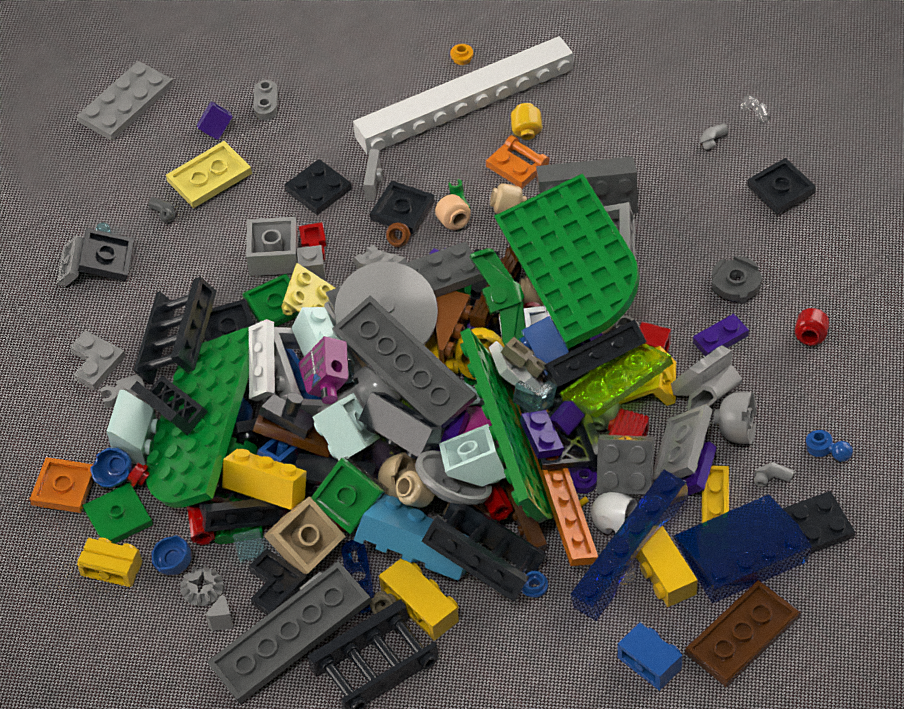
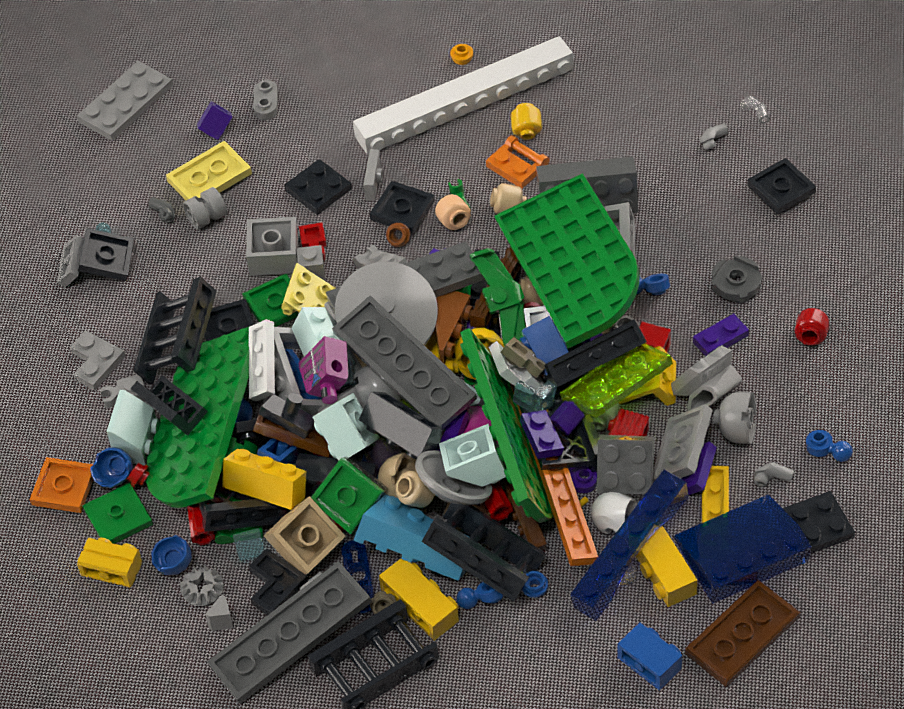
none -> light grey wheel [182,187,228,230]
none -> blue plate [456,581,503,609]
none -> blue plate [636,274,670,295]

